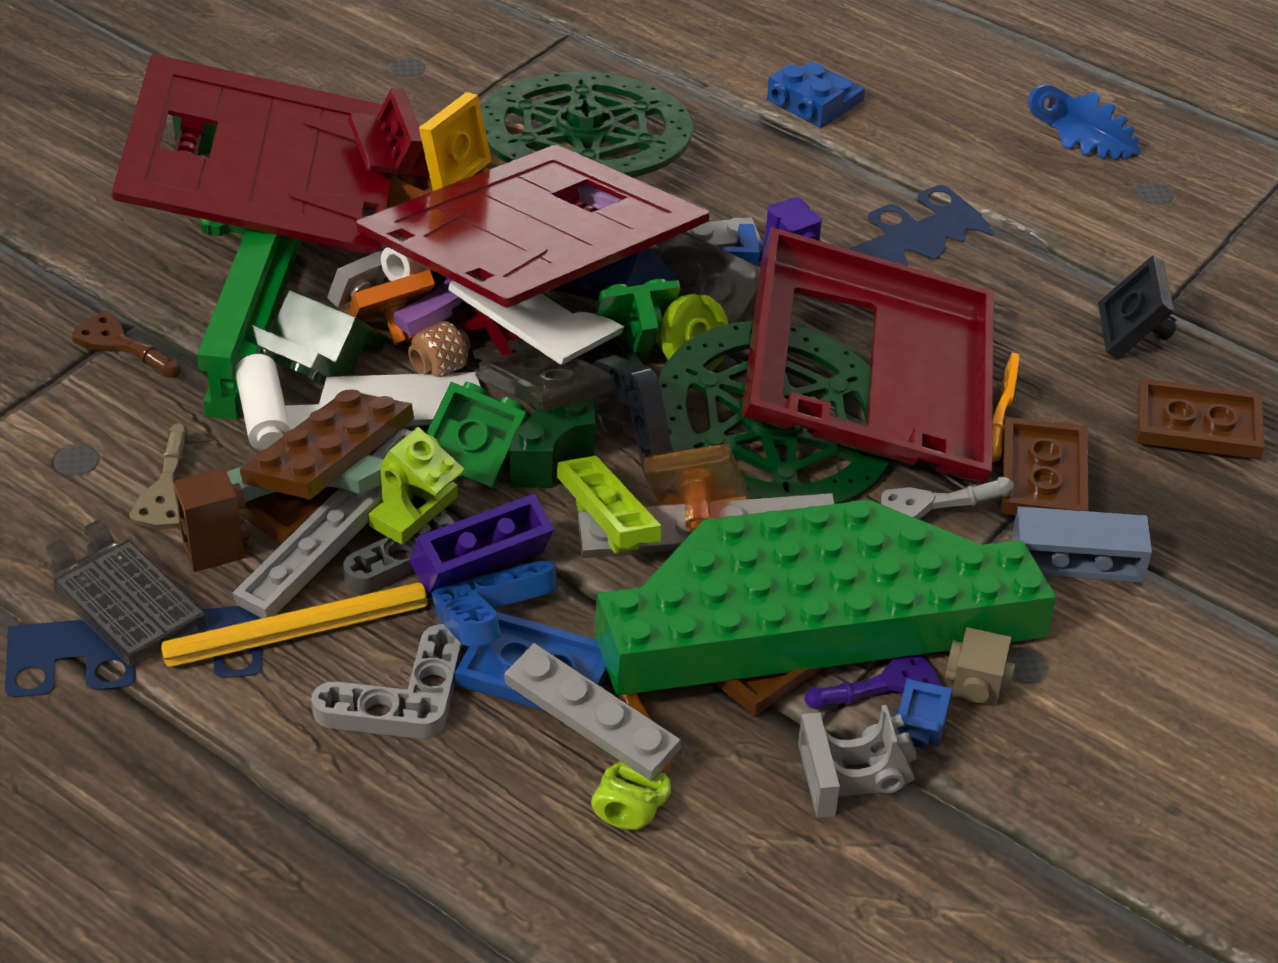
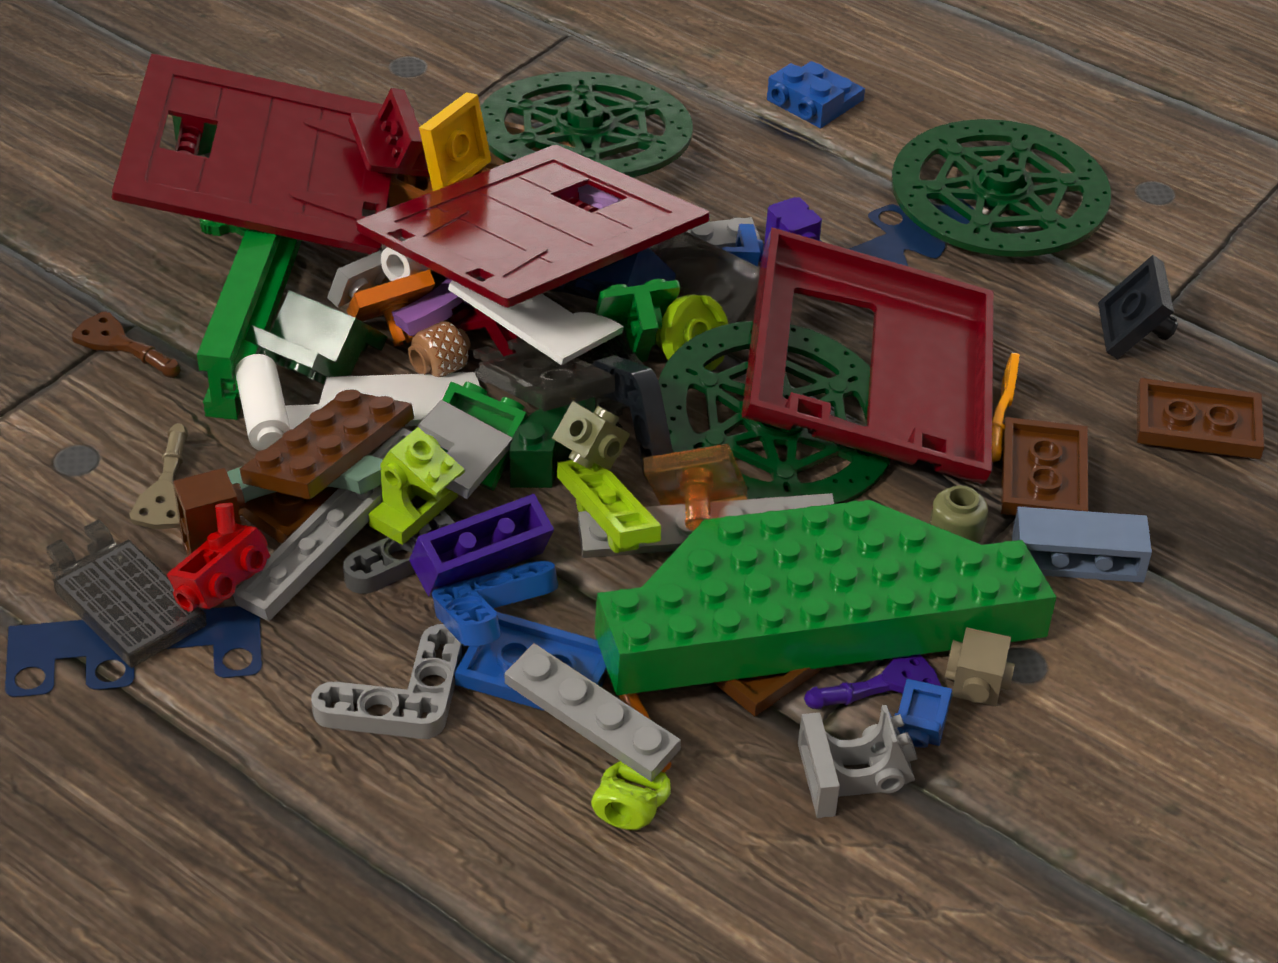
yellow axle [161,582,427,668] -> none
light grey piece [881,477,1014,519] -> none
blue plant [1028,84,1141,160] -> none
none -> red brick [166,503,271,612]
none -> light grey tile [418,400,513,499]
none -> olive brick [552,401,630,471]
none -> dark green piece [891,119,1111,257]
none -> olive head [930,485,988,543]

